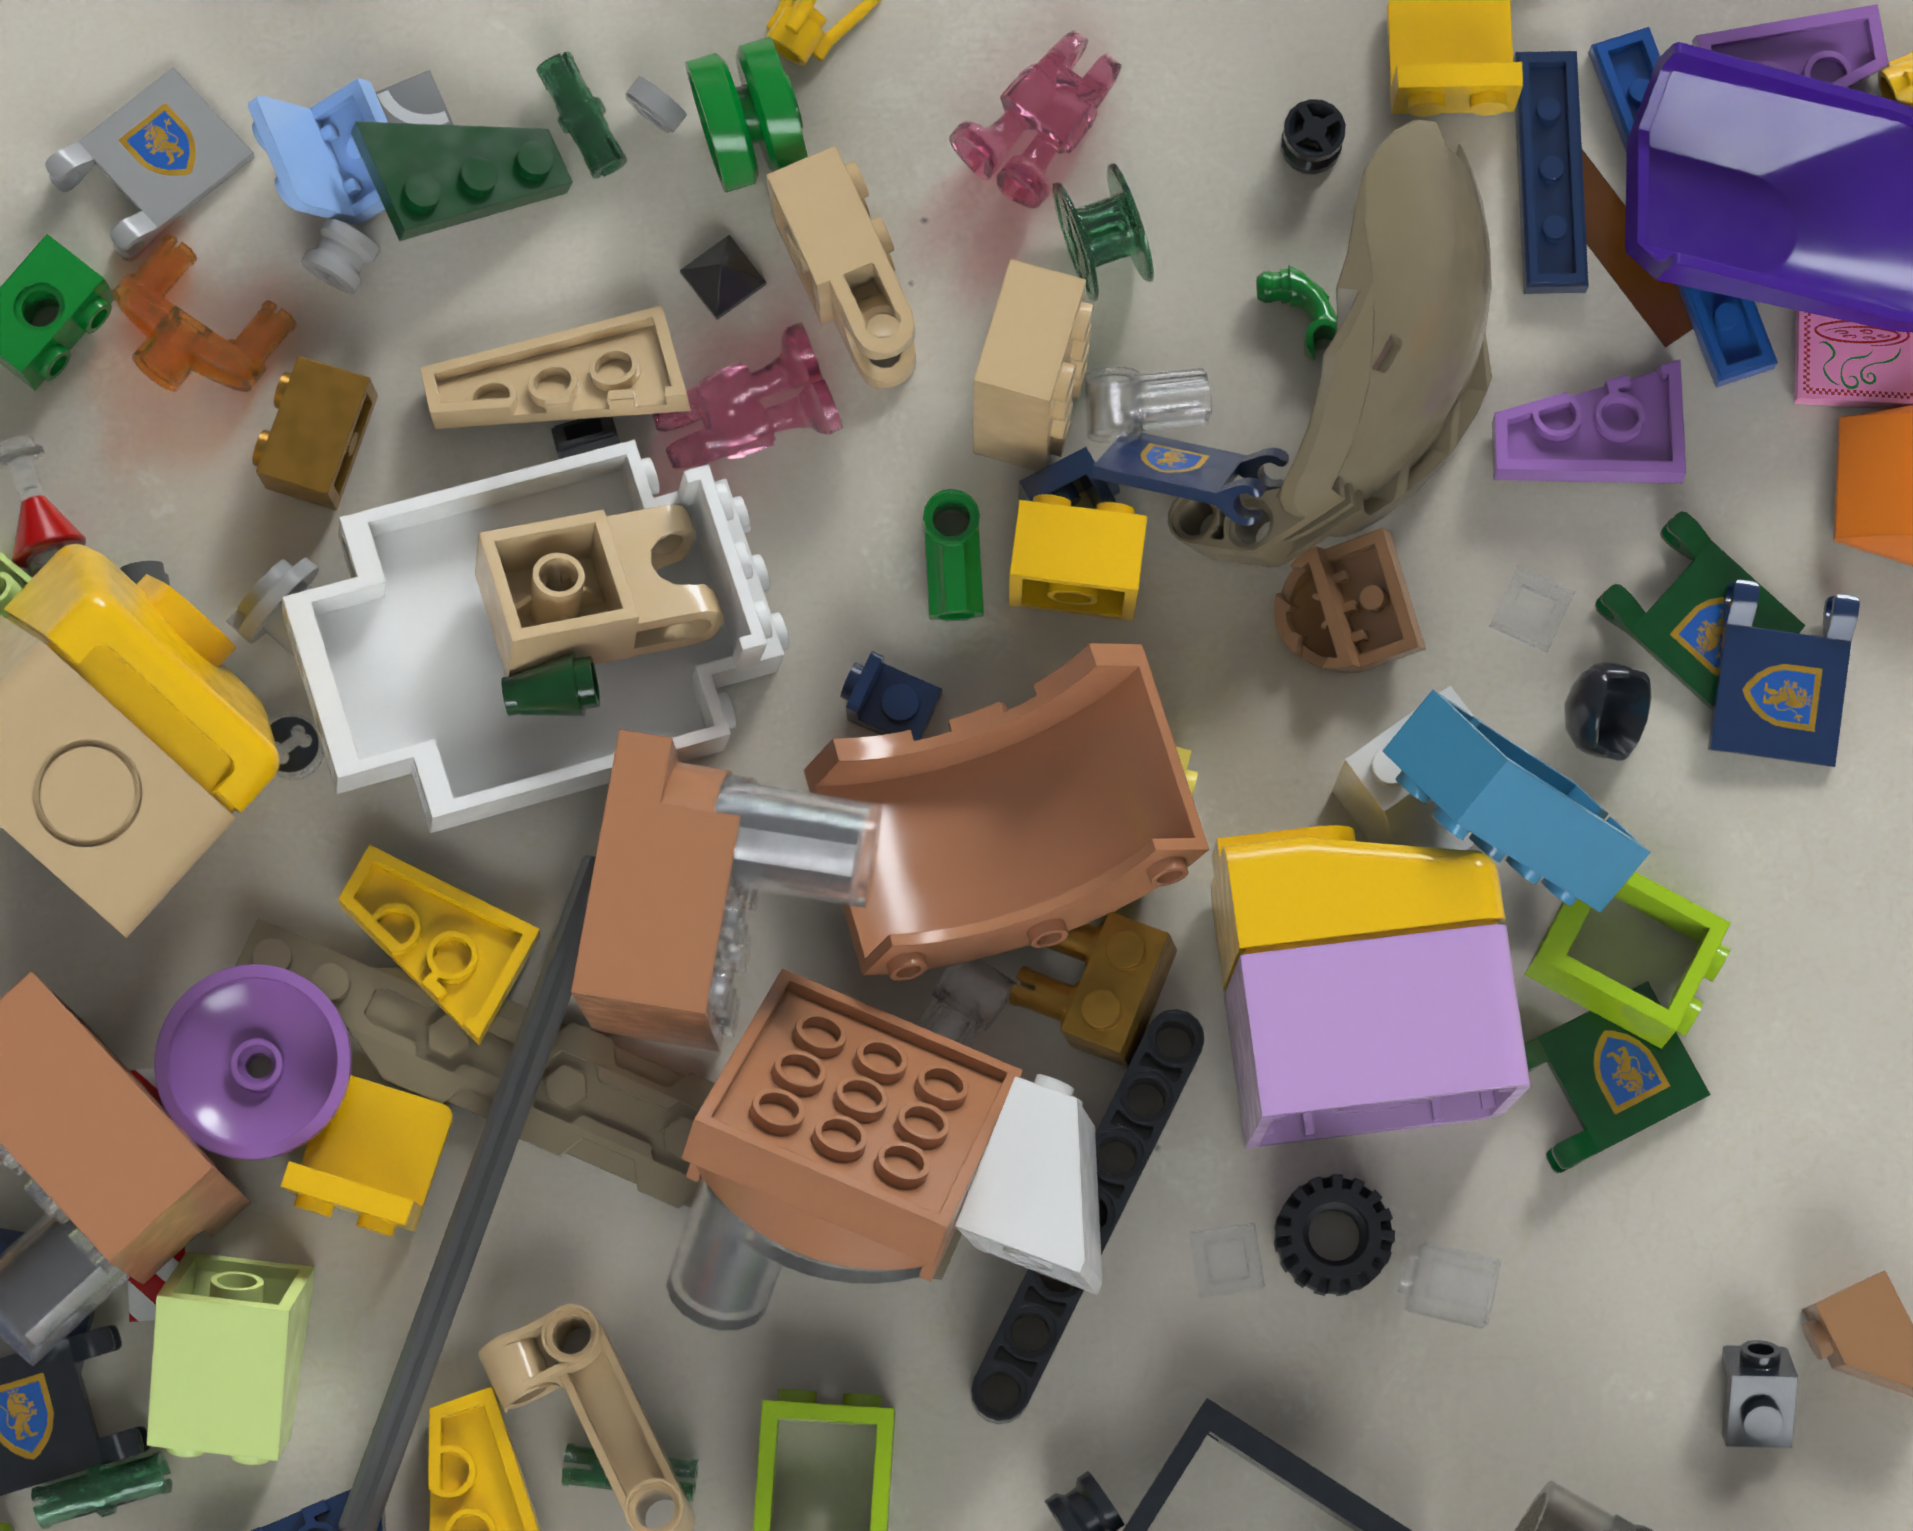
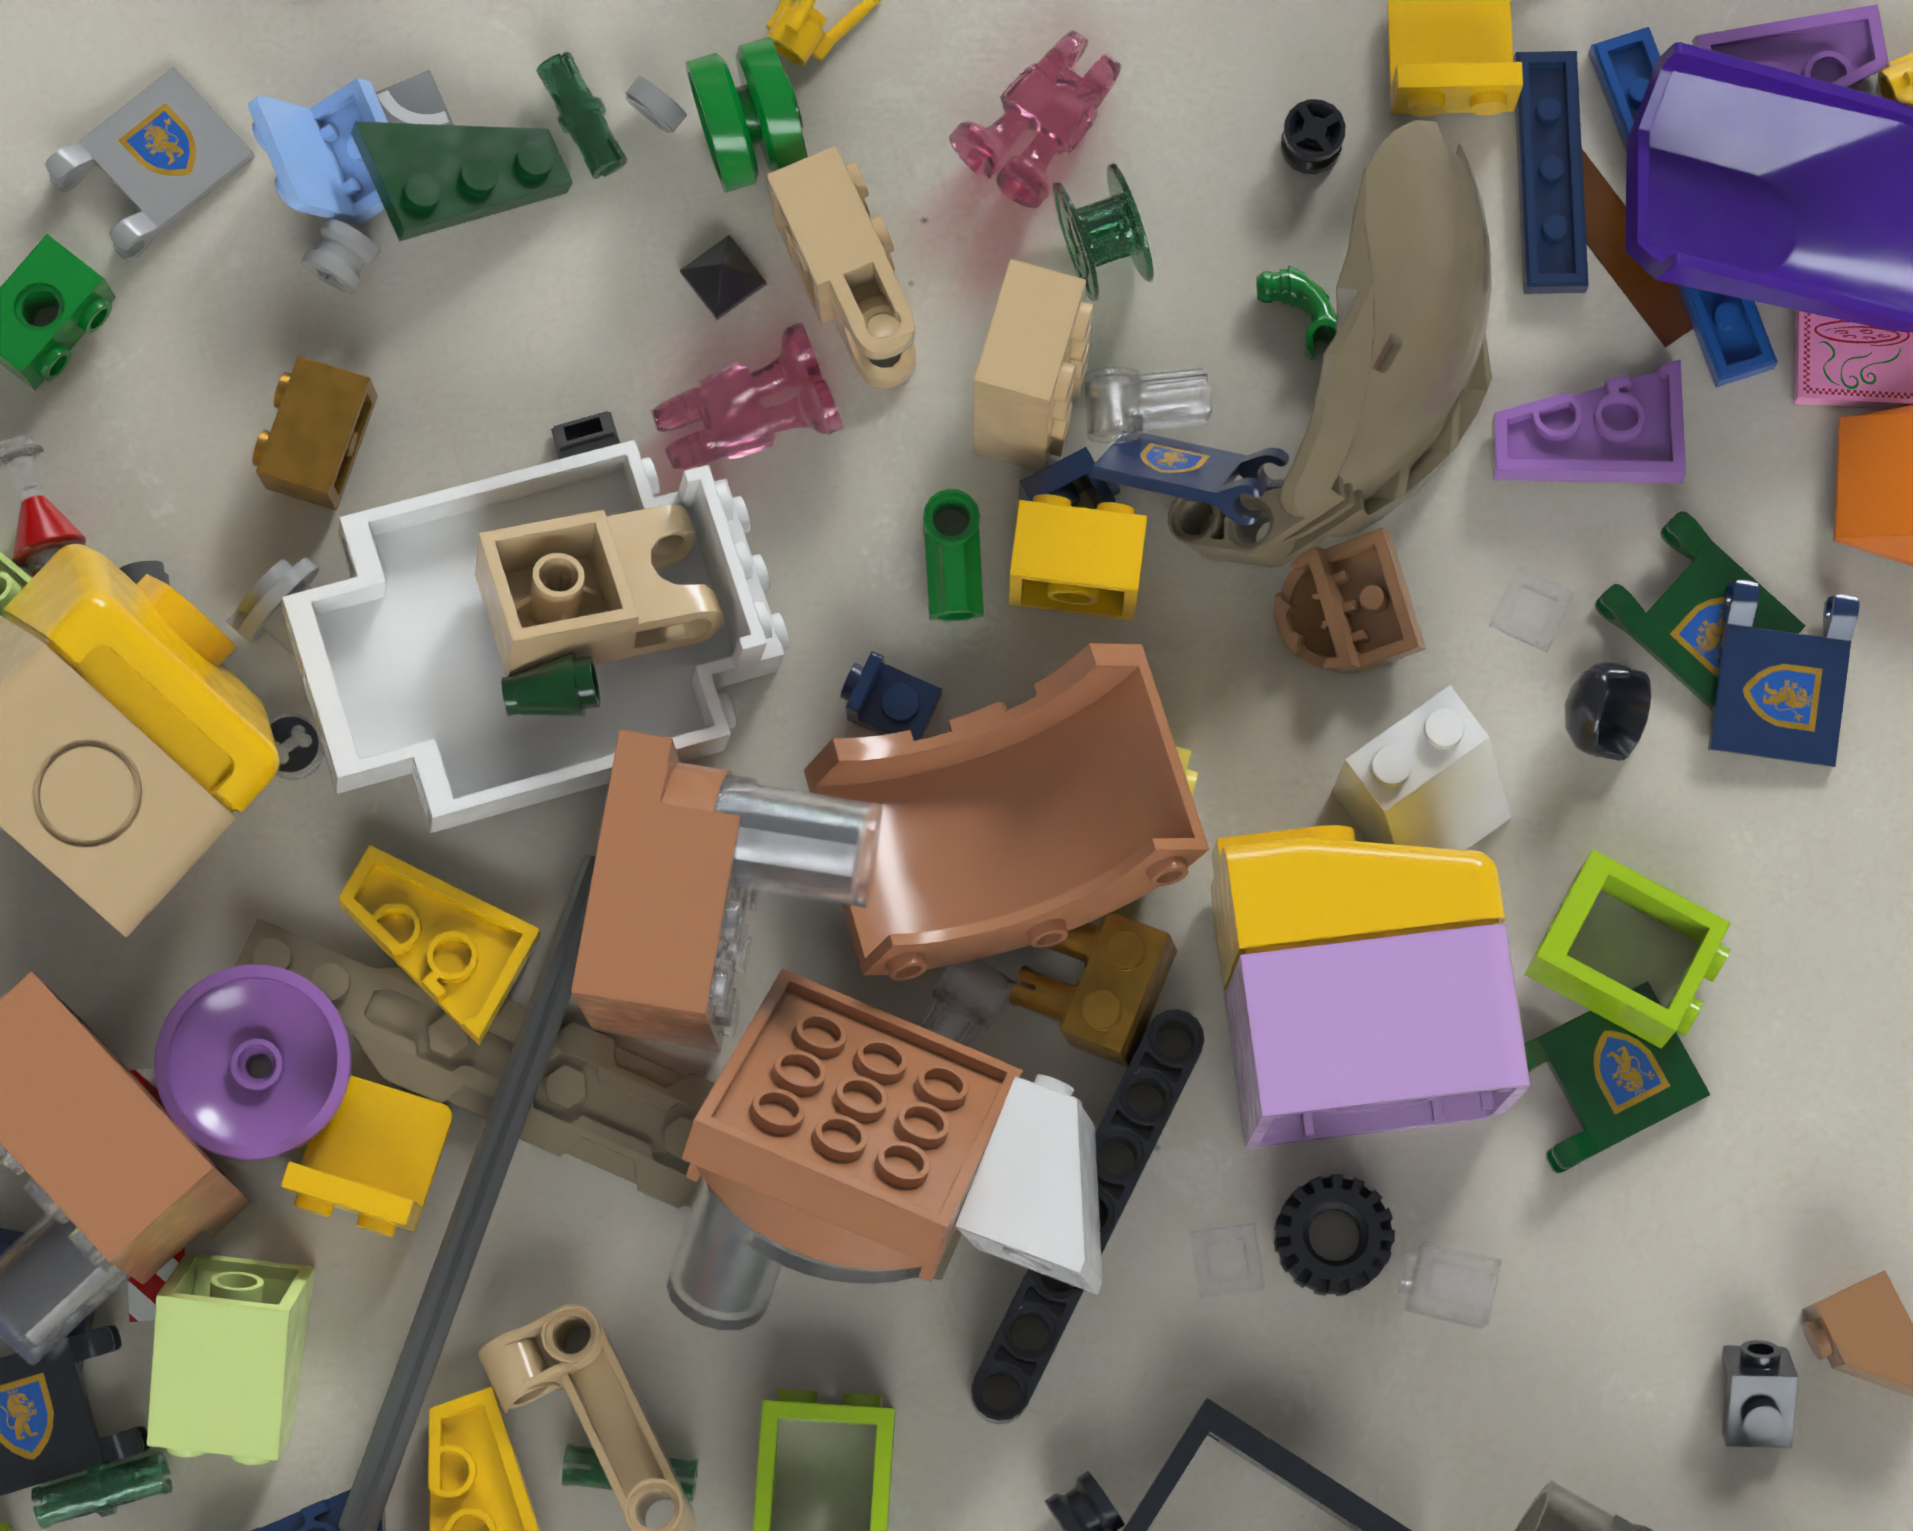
clear orange connector [111,234,297,392] -> none
tan wing [420,305,691,429] -> none
dark azure piece [1382,689,1651,913] -> none

